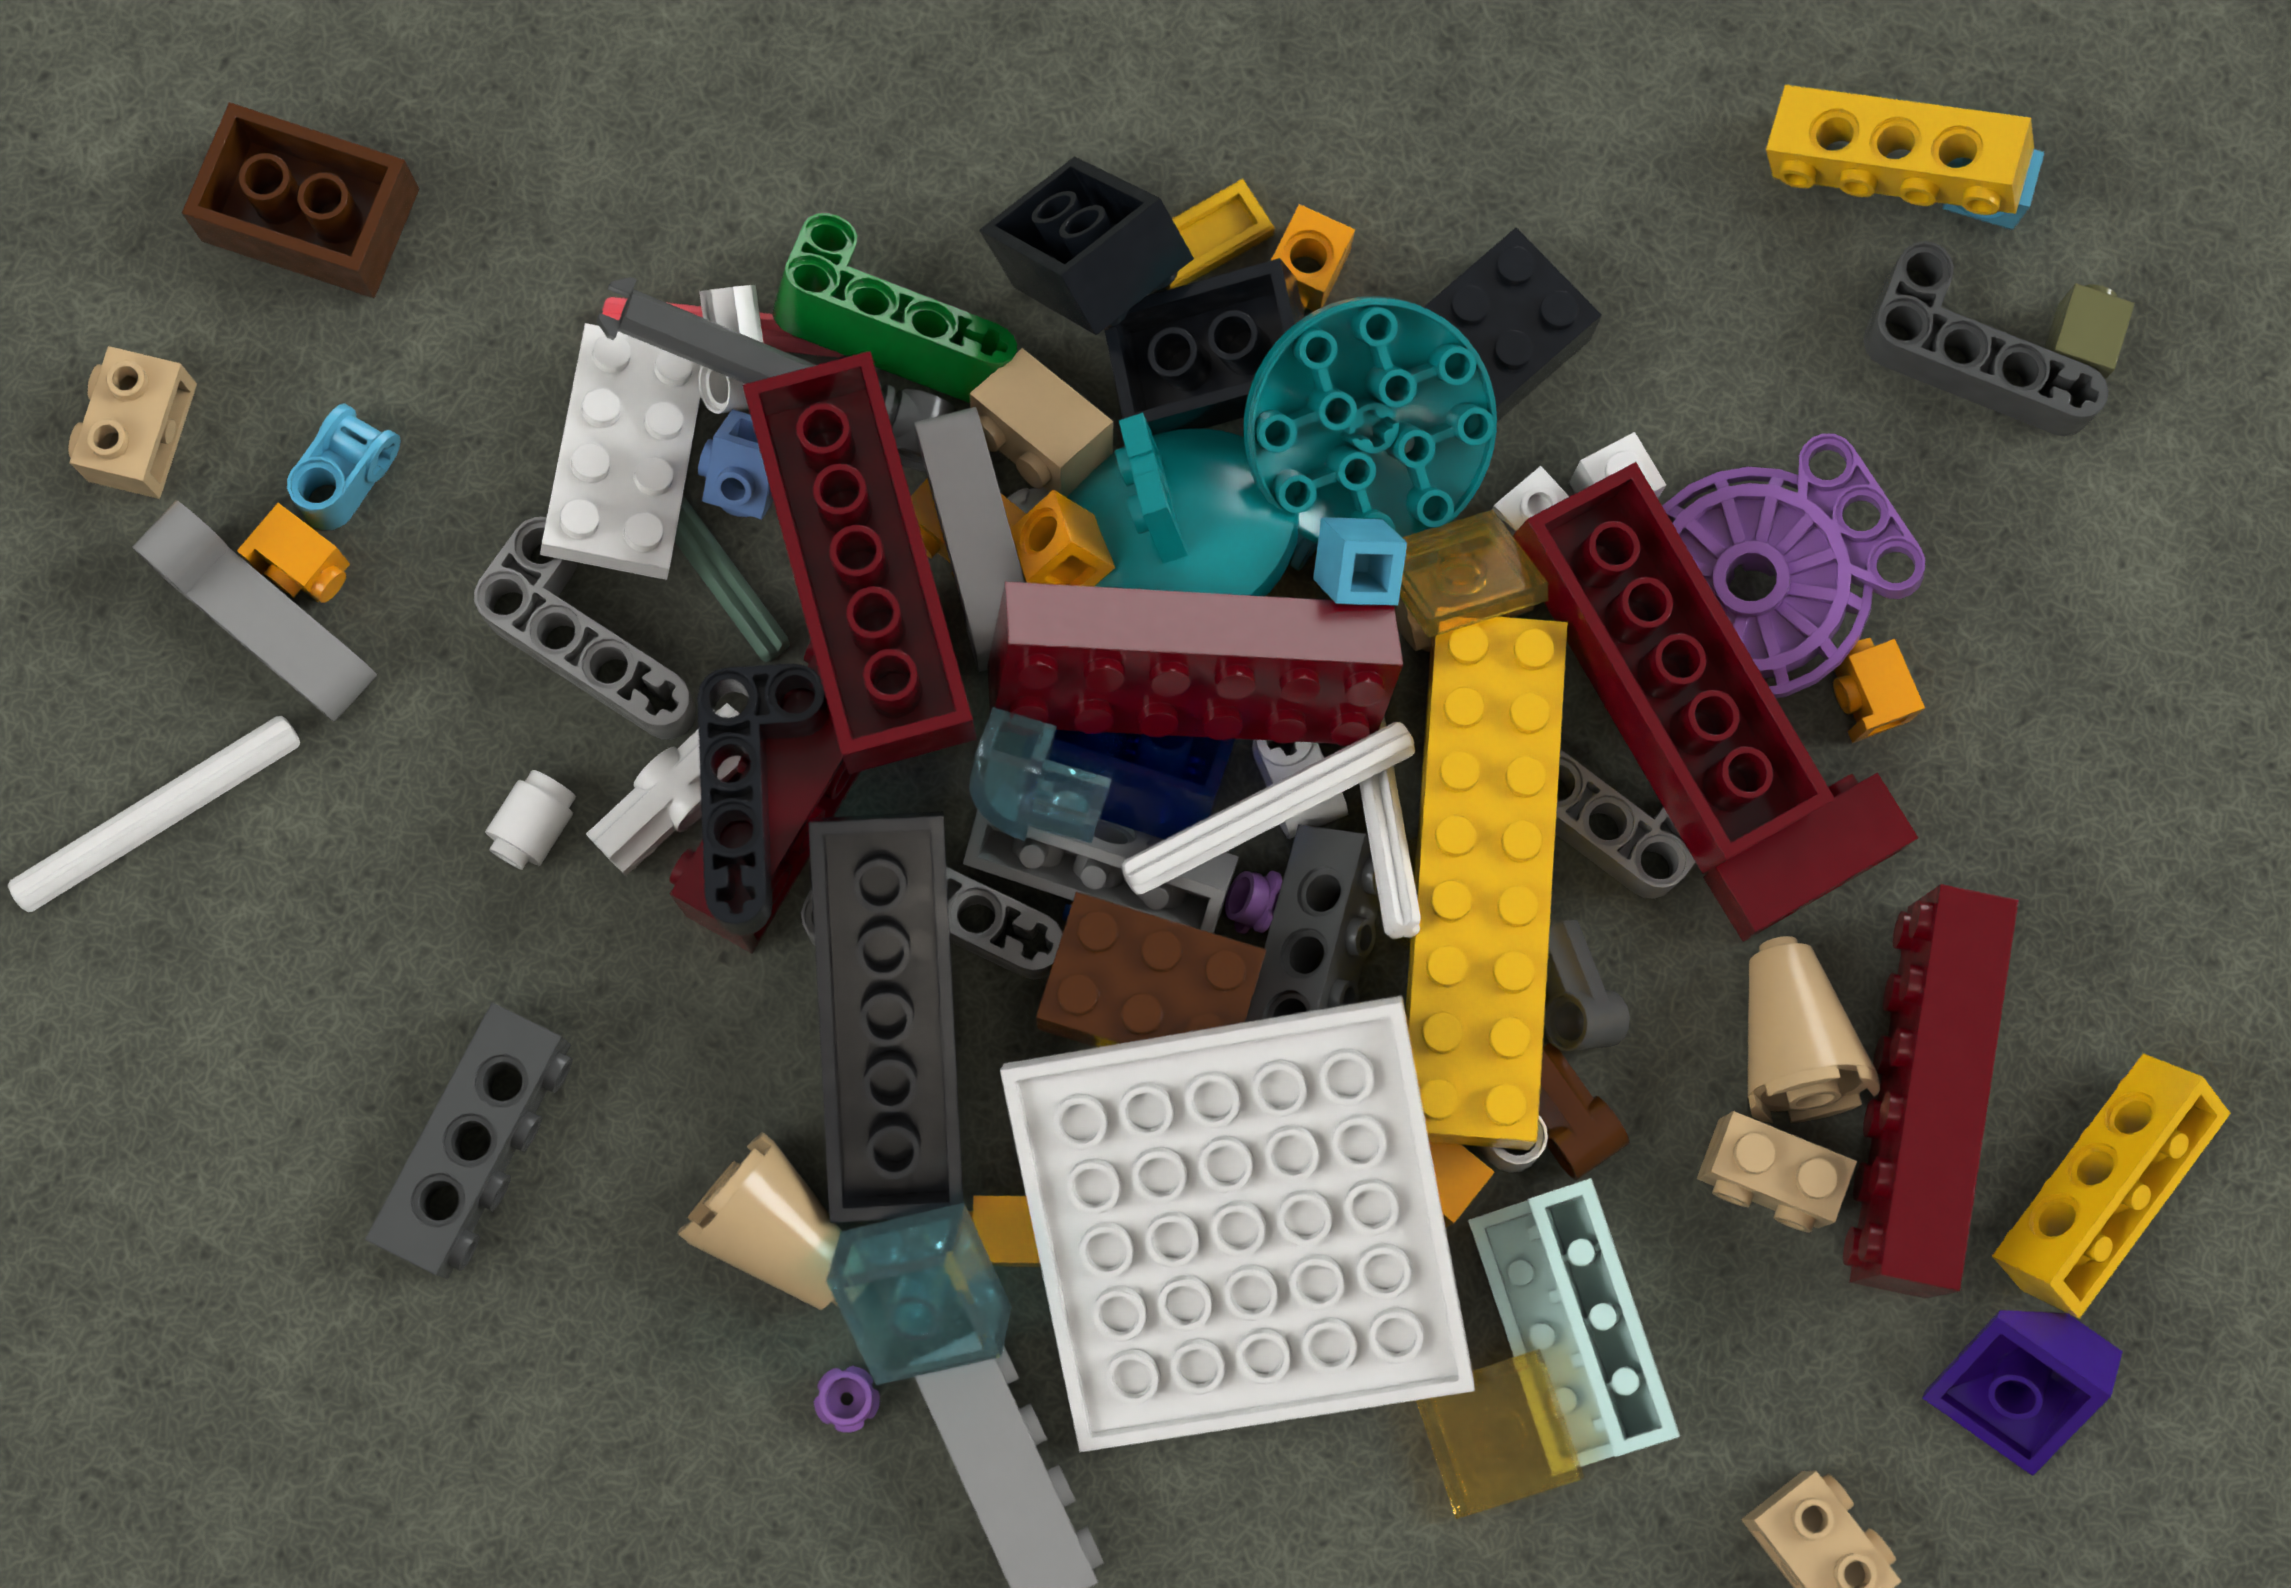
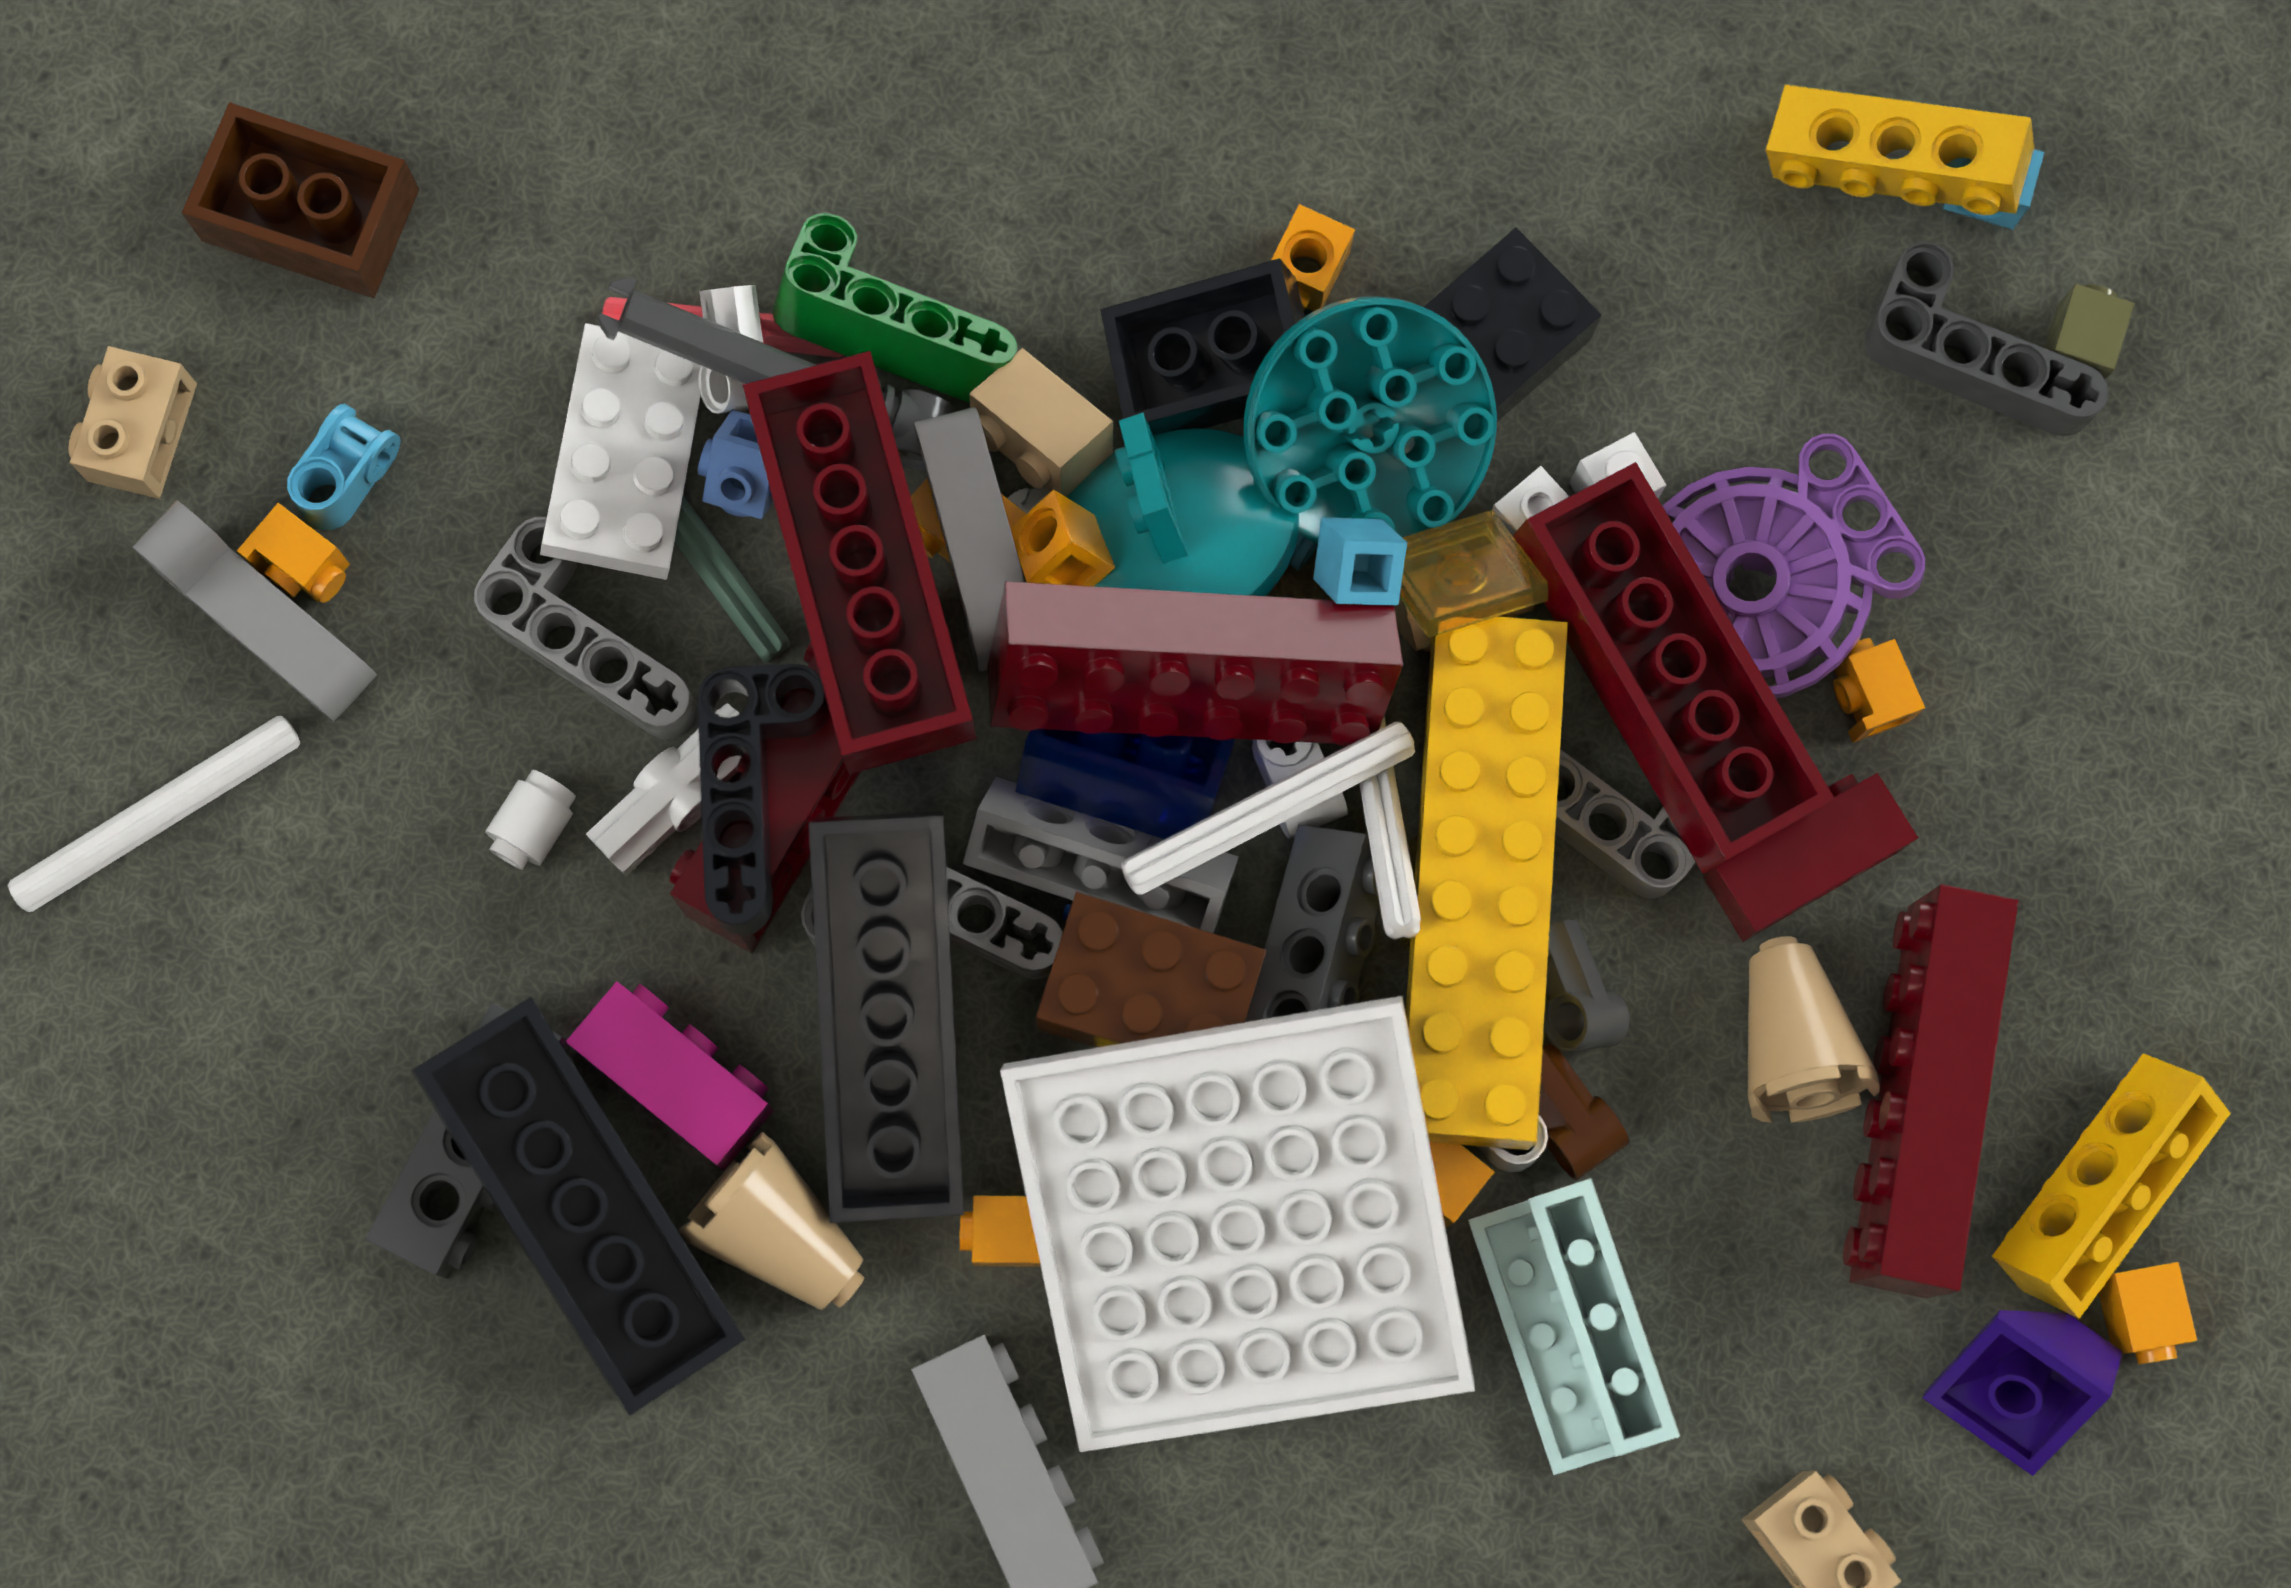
medium lavender plate [814,1366,880,1433] -> none
clear light blue brick [826,1203,1012,1385] -> none
clear light blue brick [970,707,1112,843] -> none
black brick [979,156,1194,335] -> none
yellow tile [1166,179,1275,290] -> none
medium lavender plate [1225,871,1282,934] -> none
clear yellow tile [1416,1348,1584,1519] -> none
tan brick [1697,1111,1857,1232] -> none
none -> black brick [410,997,745,1416]
none -> dark pink brick [566,981,774,1171]
none -> light orange brick [2099,1262,2197,1365]

